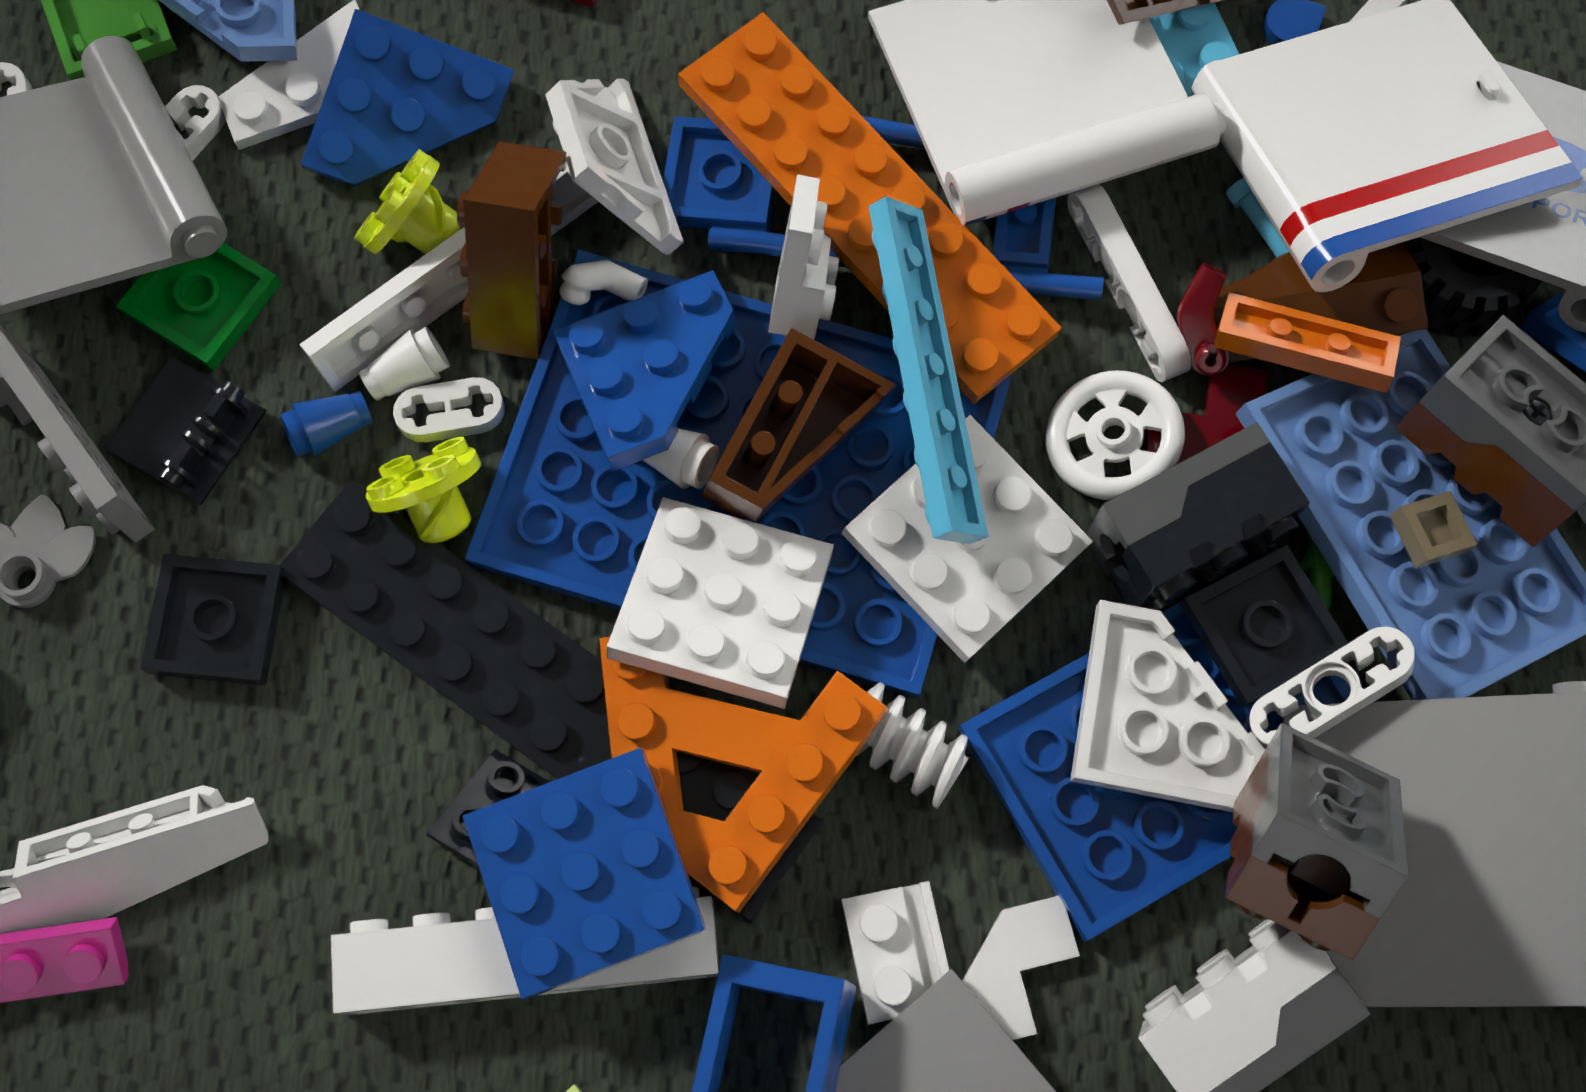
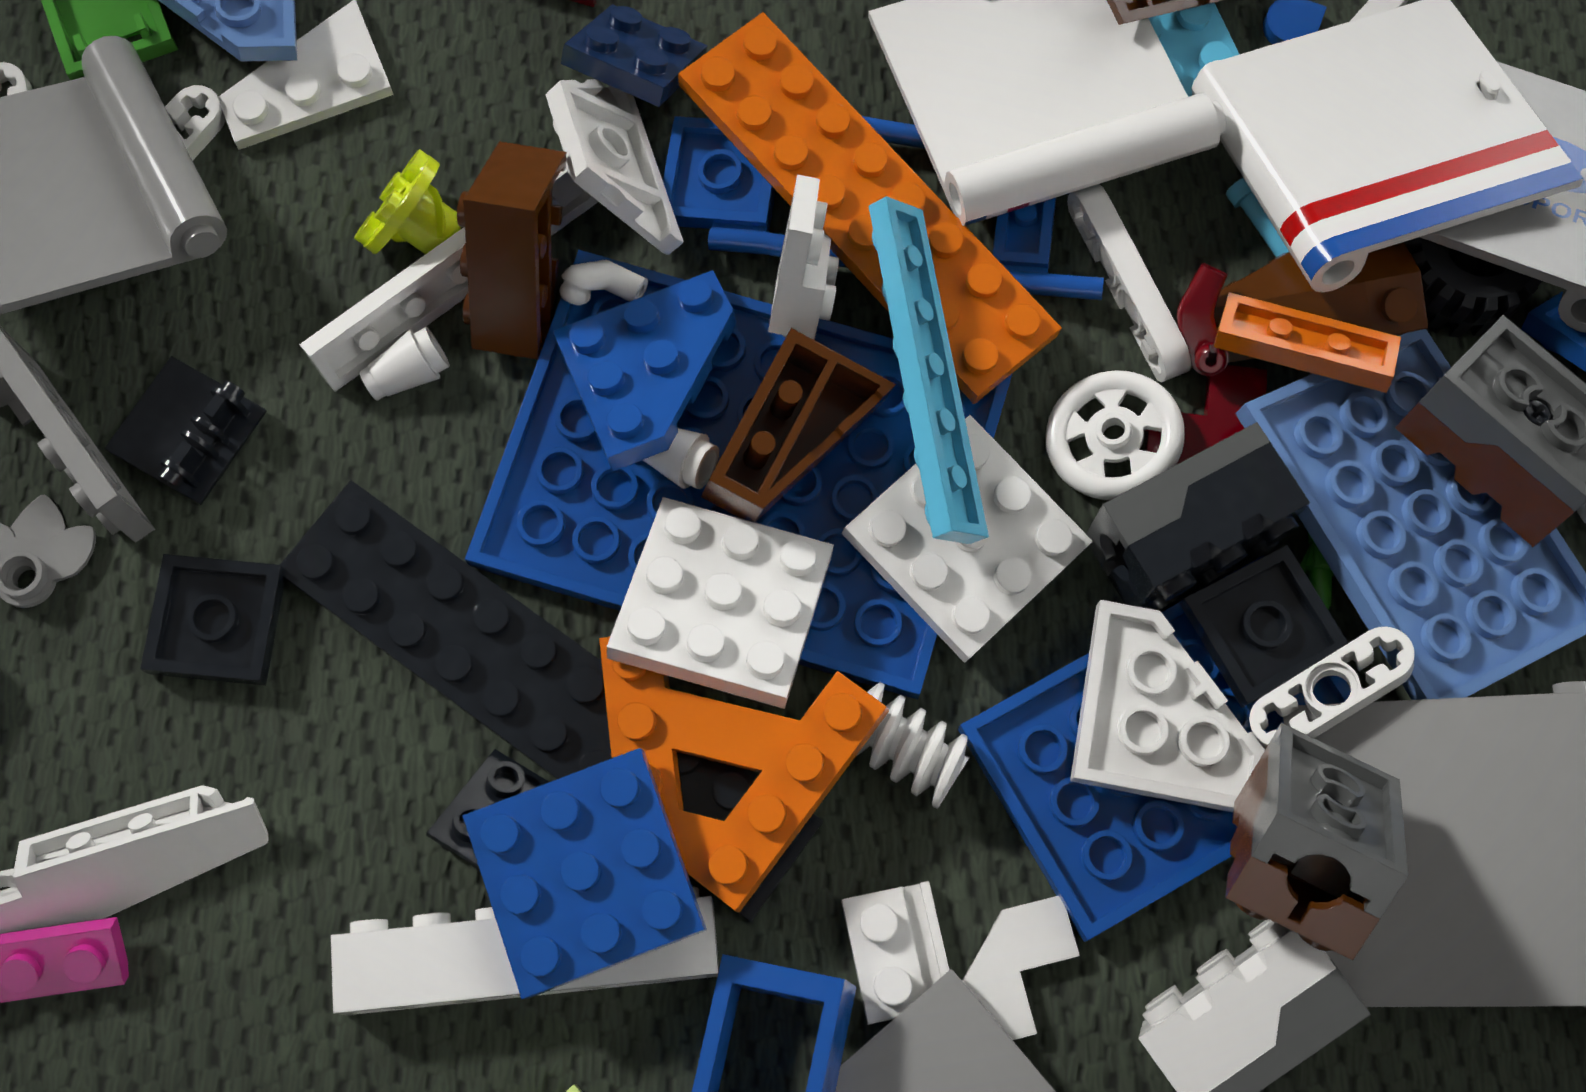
green plate [116,242,282,372] -> none
blue cone [280,391,372,457] -> none
blue plate [301,9,514,187] -> none
neon yellow plate [366,437,481,543] -> none
white beam [393,377,505,442] -> none
dark tan plate [1390,491,1478,569] -> none
none -> dark blue plate [560,4,708,107]

